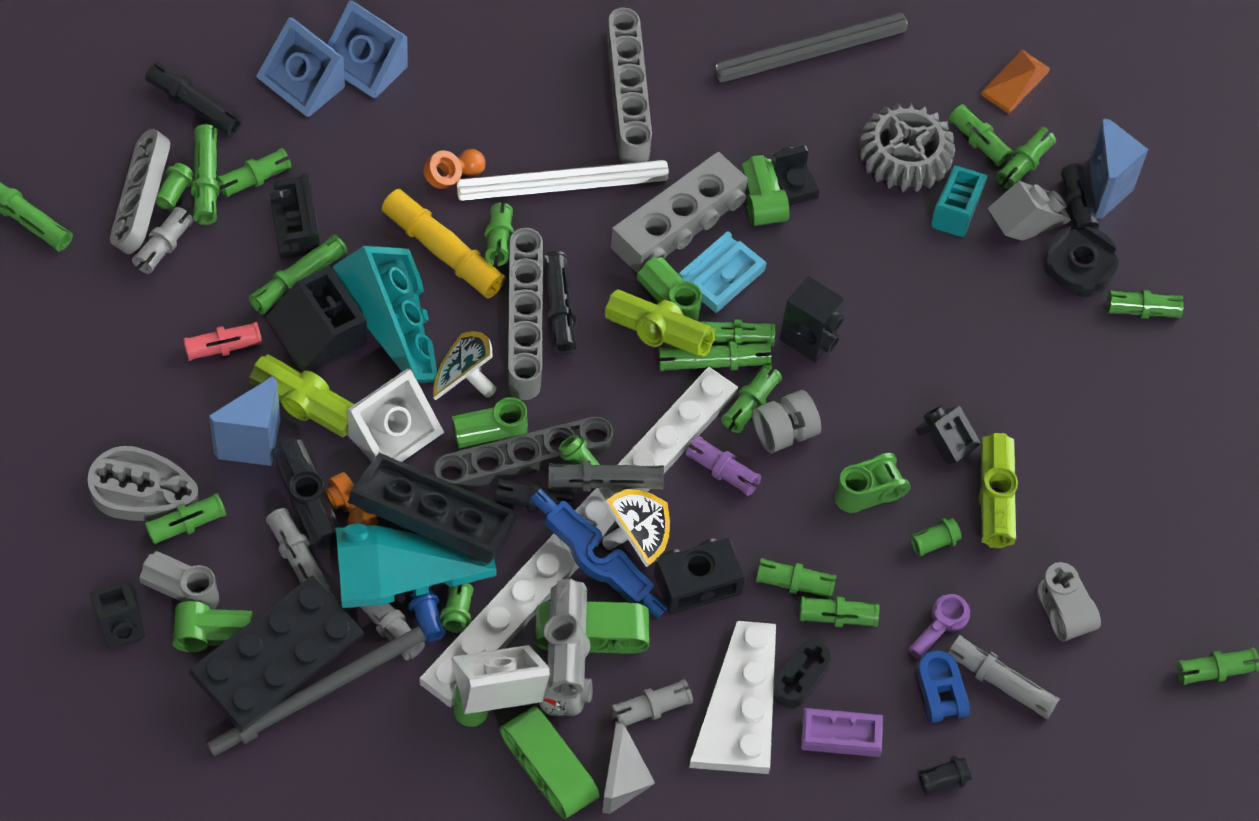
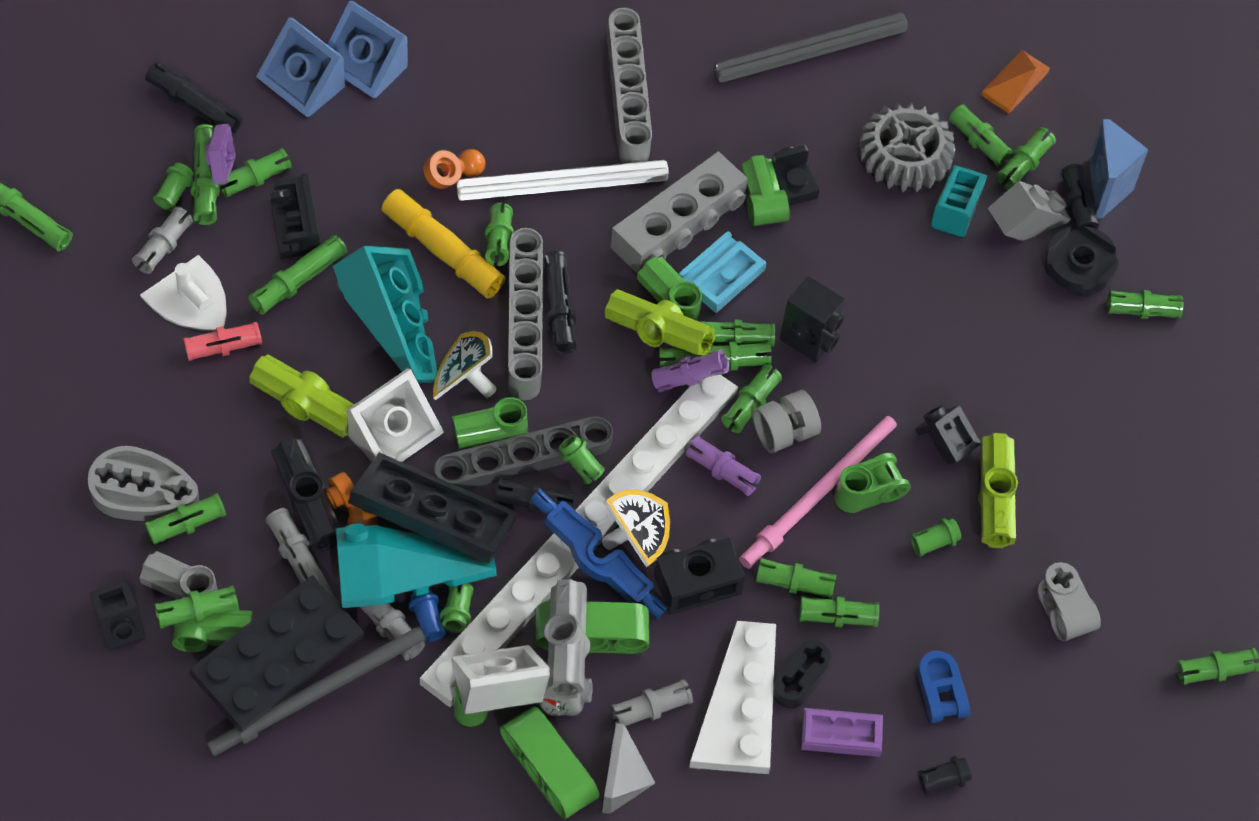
light grey beam [110,128,170,254] -> none
medium blue slope [209,376,281,466] -> none
black slope [266,266,367,373] -> none
dark grey pin [548,461,664,492] -> none
medium lavender plate [909,594,970,659] -> none
light grey pin [948,635,1060,720] -> none
none -> white shield [140,255,227,332]
none -> bright green pin [154,585,239,629]
none -> medium lavender plate [206,124,236,185]
none -> medium lavender pin [652,350,729,392]
none -> bright pink bar [739,416,897,569]

